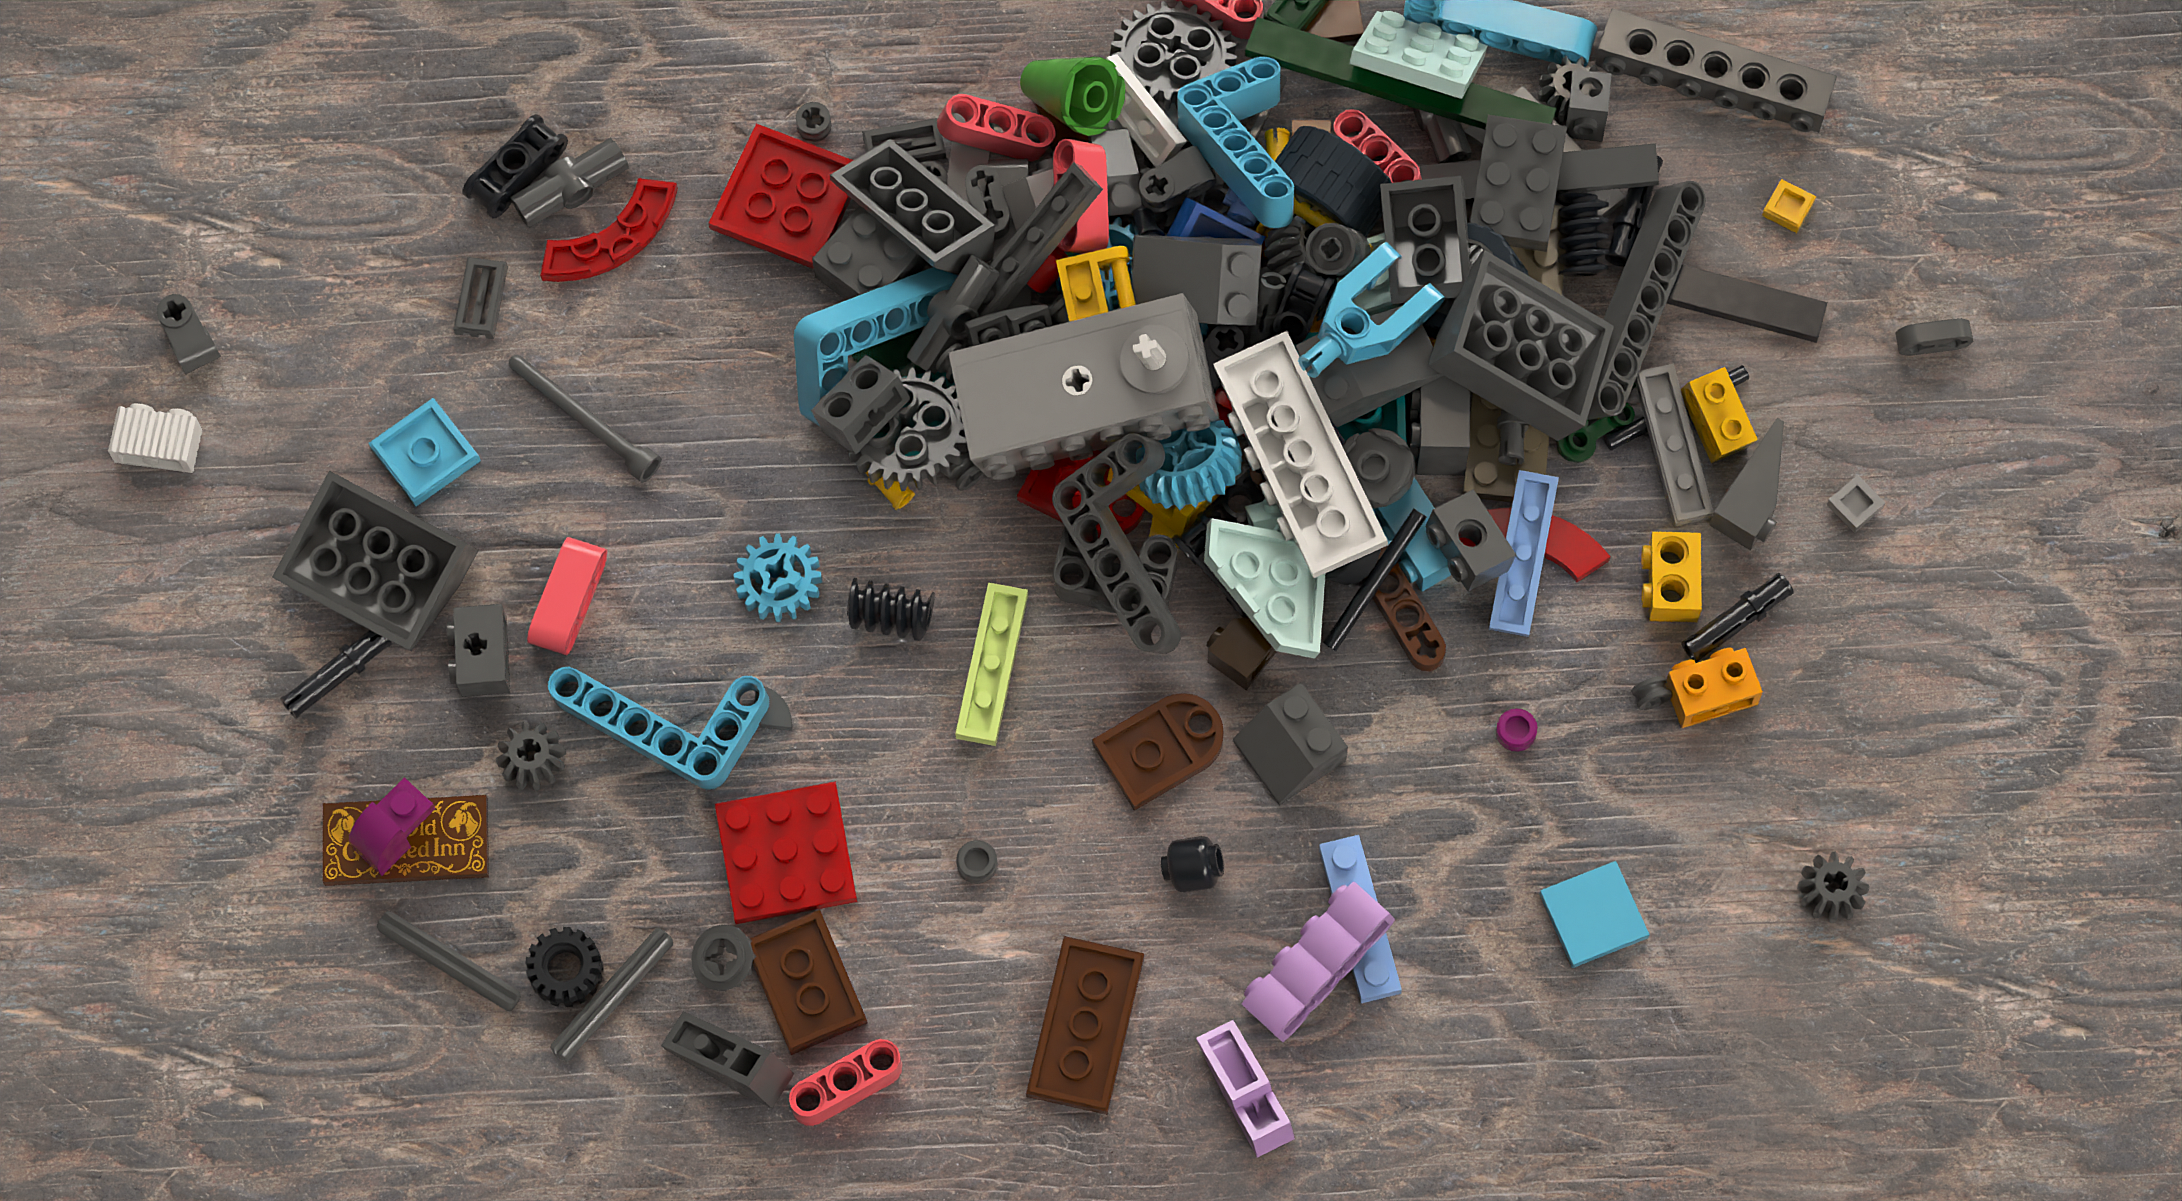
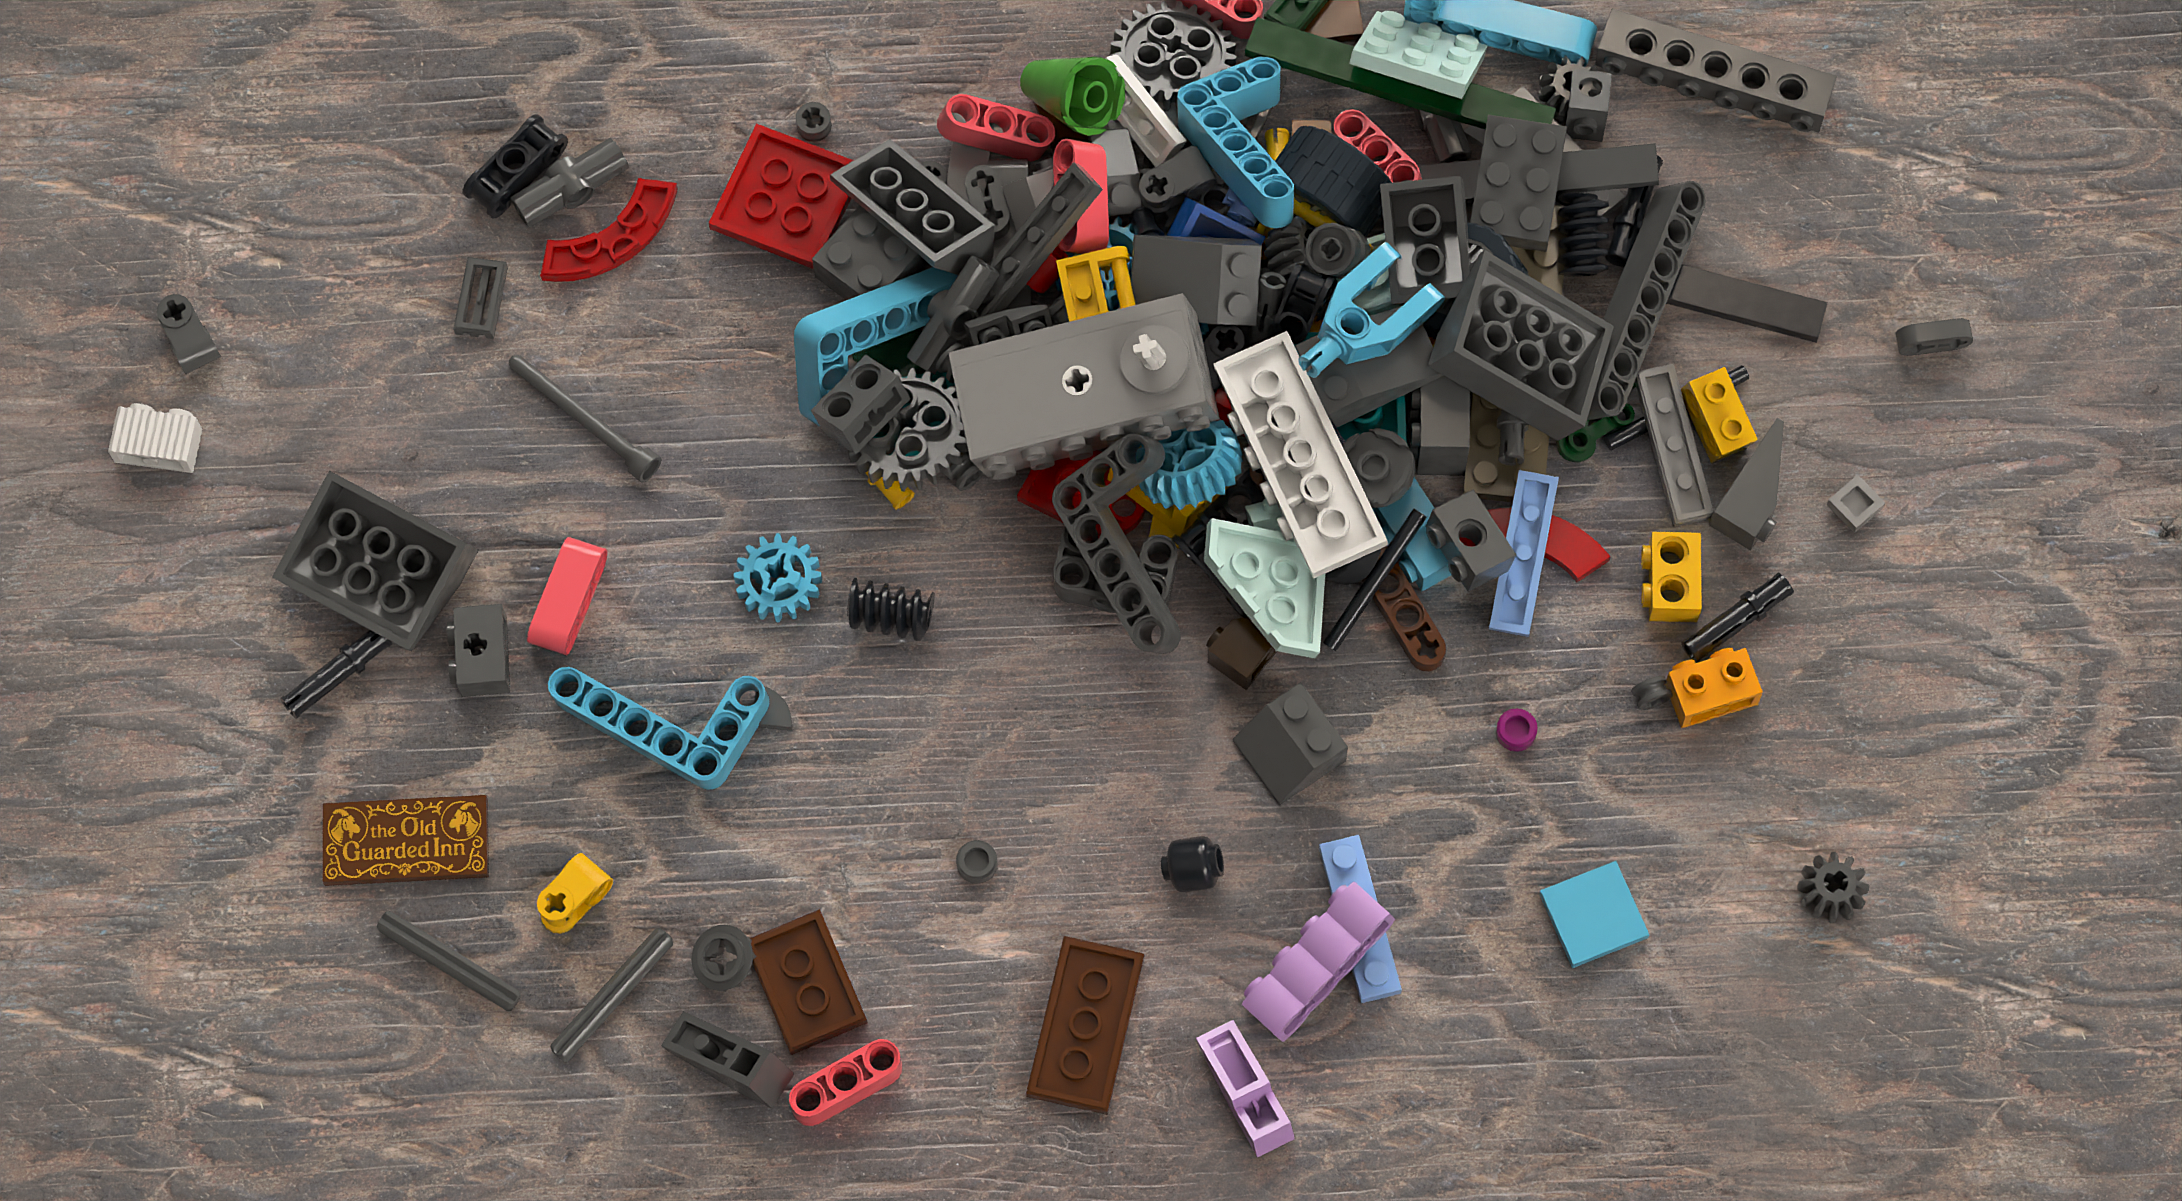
magenta brick [349,777,436,876] -> none
medium azure tile [368,398,481,507] -> none
dark grey gear [496,721,566,791] -> none
black tyre [525,927,604,1007] -> none
red plate [715,781,857,925] -> none
dark grey tile [862,118,946,163] -> none
yellowish green plate [955,582,1028,746] -> none
reddish brown tile [1092,693,1224,811] -> none
yellow tile [1762,179,1816,233] -> none
none -> yellow piece [537,853,614,934]

